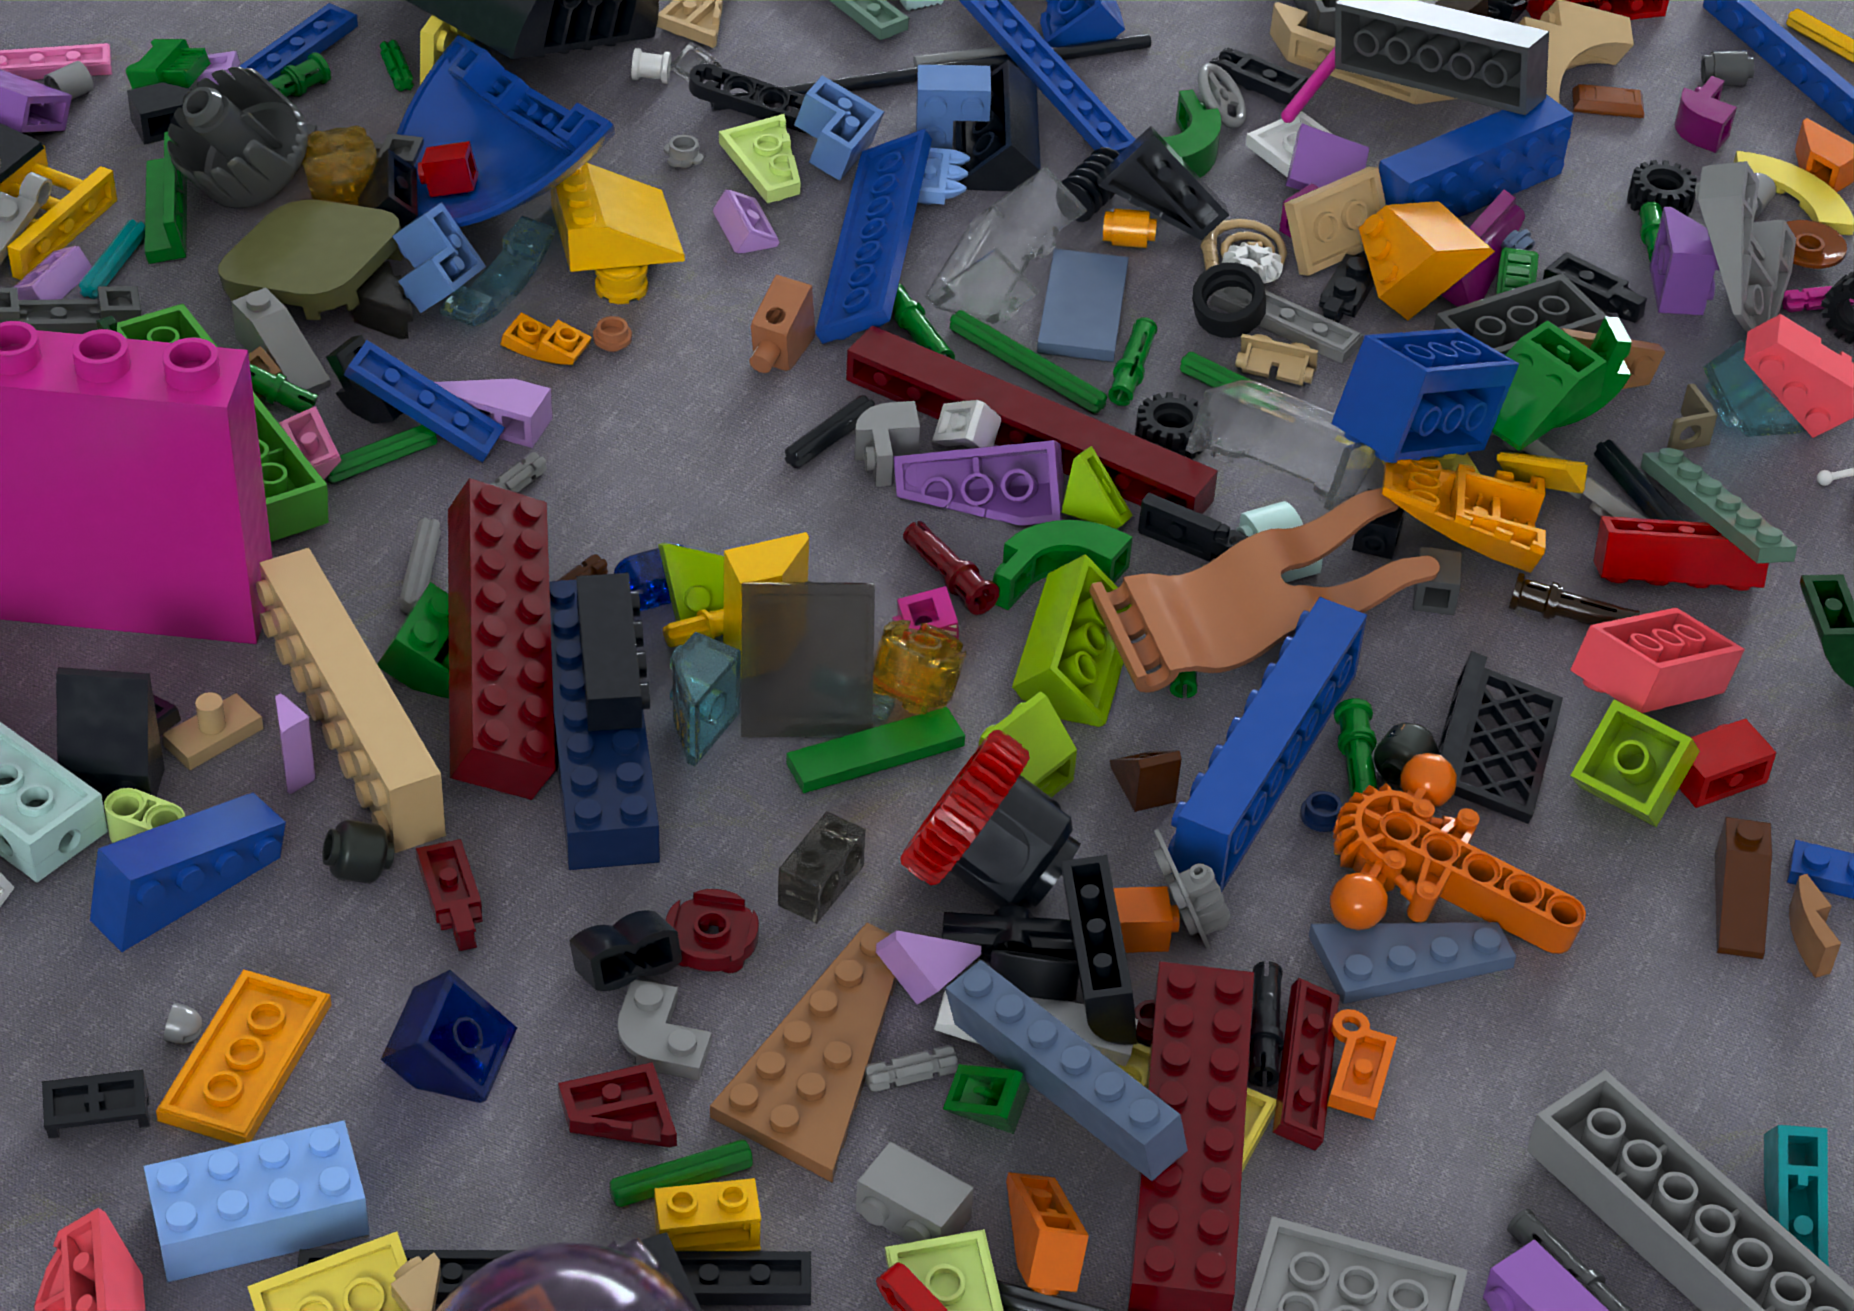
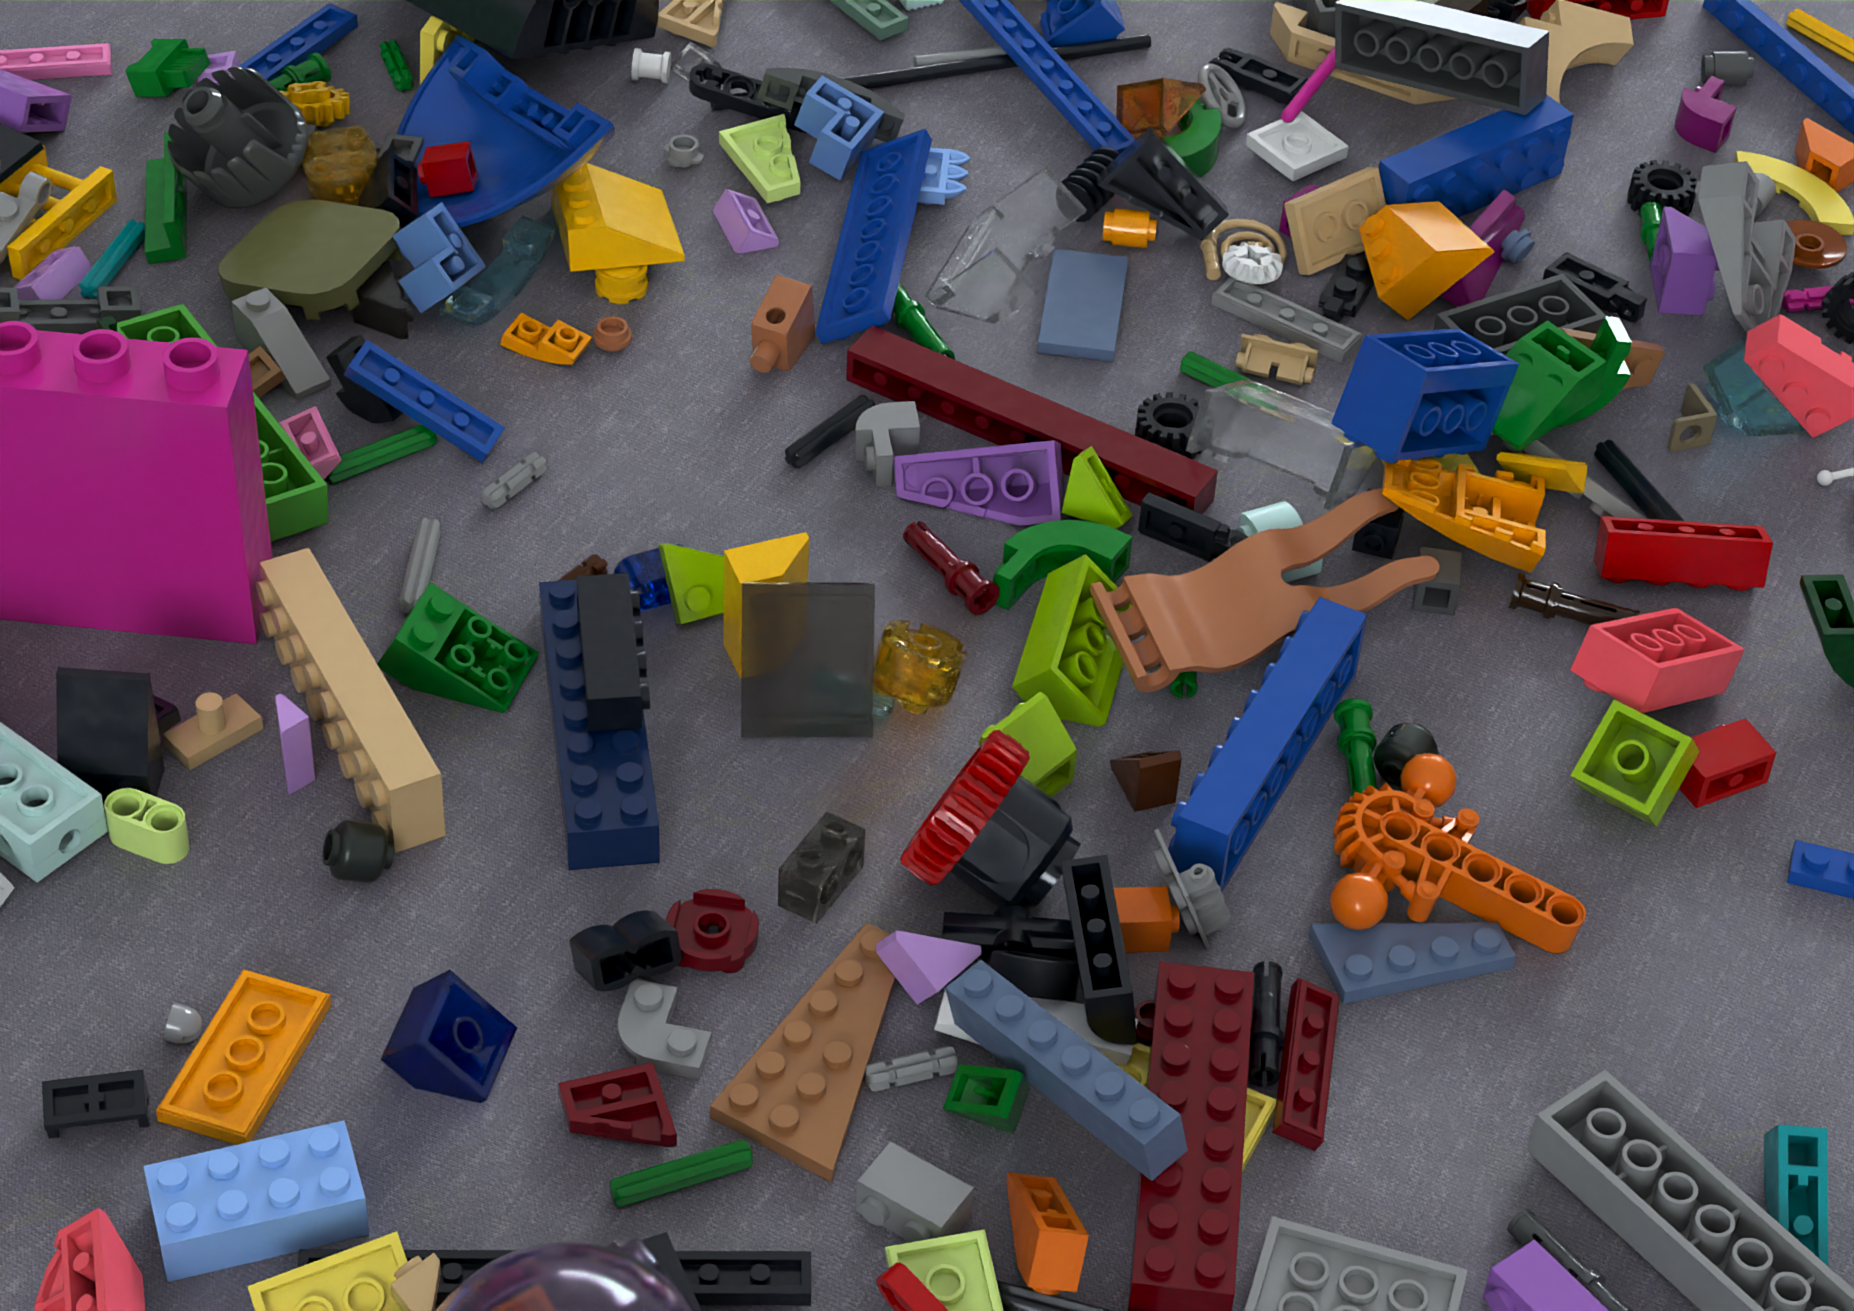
light grey beam [43,61,93,100] -> none
blue wedge [90,792,286,952] -> none
black slope [127,82,192,145] -> none
green pin [250,364,319,413] -> none
dark red hinge [416,839,483,951] -> none
lavender slope [434,378,552,448] -> none
dark red brick [448,478,555,800] -> none
yellow hinge [654,1178,761,1251] -> none
yellow axle [663,608,724,648] -> none
clear light blue slope [670,631,741,766] -> none
green tile [786,707,965,793] -> none
dark pink brick [892,586,959,651] -> none
medium blue brick [916,65,991,149] -> none
white slope [932,400,1001,449] -> none
green axle [950,310,1107,414] -> none
black slope [955,60,1041,192] -> none
green pin [1108,317,1158,406] -> none
black tyre [1192,262,1266,338] -> none
medium lavender tile [1286,123,1369,190] -> none
dark blue plate [1300,791,1342,832] -> none
orange hinge [1327,1009,1397,1120] -> none
black fence [1438,651,1563,824] -> none
green slope [1495,247,1539,295] -> none
dark orange tile [1572,84,1644,118] -> none
sand green plate [1641,448,1797,563] -> none
reddish brown slope [1715,817,1772,959] -> none
medium nougat slope [1789,874,1841,978] -> none
none -> yellow gear [280,81,350,127]
none -> dark grey slope [757,68,905,142]
none -> clear orange slope [1116,78,1206,139]

